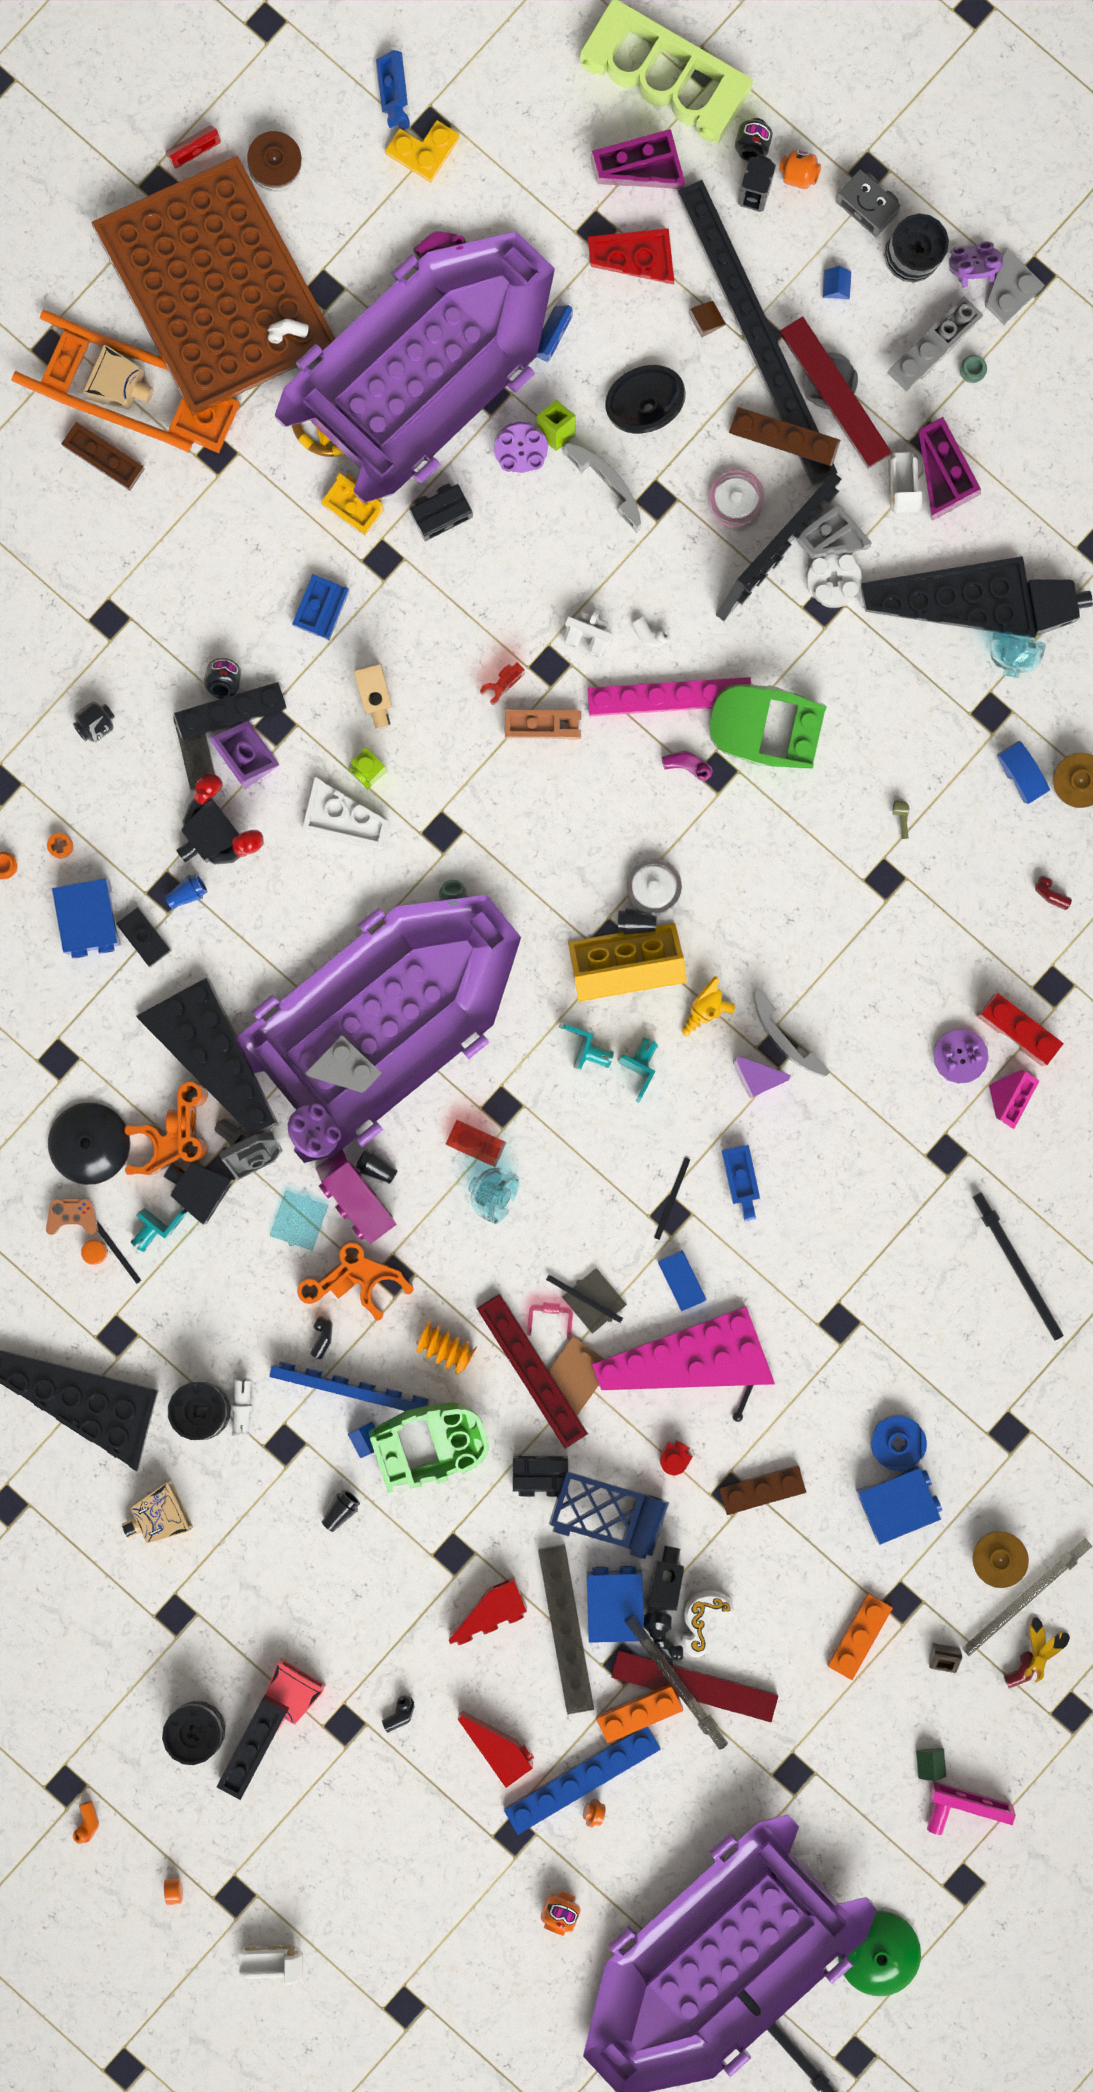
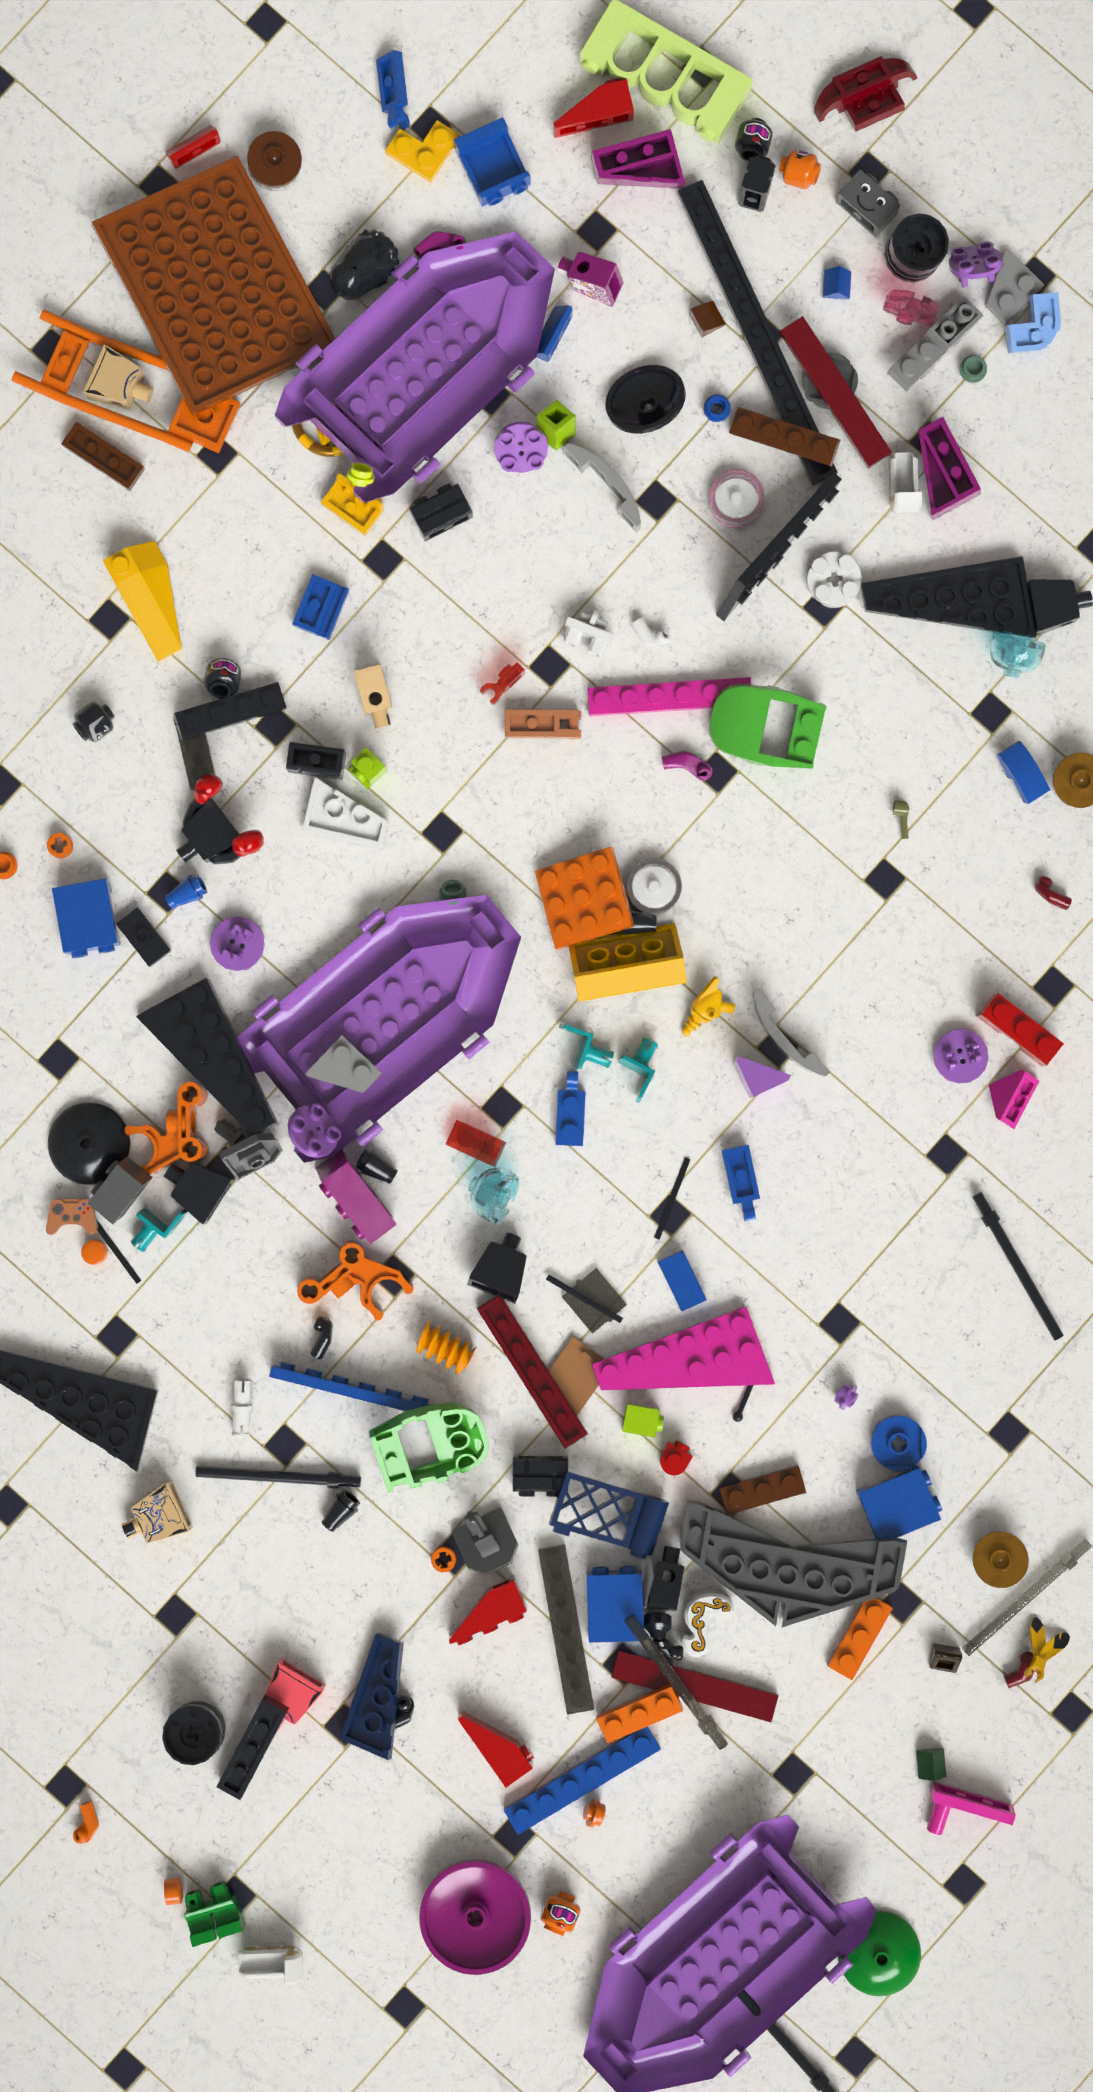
black wheel [168,1382,231,1440] -> none
medium lavender slope [210,721,279,789] -> none
white arm [267,318,309,343] -> none
clear light blue piece [270,1191,329,1251] -> none
blue slope [348,1421,375,1458] -> none
clear pink piece [527,1302,573,1339] -> none
red wing [588,228,674,285] -> none
light grey wing [796,504,872,559] -> none
none -> dark grey brick [88,1157,153,1225]
none -> yellow wedge [103,541,182,662]
none -> green hips [184,1881,246,1947]
none -> black bar [196,1466,362,1489]
none -> medium lavender plate [210,916,265,971]
none -> black brick [286,742,346,780]
none -> black piece [329,229,399,301]
none -> dark blue wing [339,1633,404,1760]
none -> neon yellow plate [347,463,375,487]
none -> magenta dish [419,1859,531,1975]
none -> orange bush [431,1546,456,1573]
none -> dark grey piece [451,1507,519,1576]
none -> blue panel [454,117,531,207]
none -> black torso [467,1233,527,1304]
none -> orange plate [535,846,634,950]
none -> red slope [553,79,634,138]
none -> blue plate [556,1071,586,1146]
none -> magenta torso [557,252,624,307]
none -> lime brick [622,1402,664,1438]
none -> white sticker [643,1557,654,1608]
none -> dark grey wing [680,1500,907,1628]
none -> blue plate [703,395,731,422]
none -> dark red plate [814,56,918,132]
none -> medium lavender plate [834,1383,859,1410]
none -> clear pink plate [883,290,939,326]
none -> light blue plate [1006,292,1061,354]

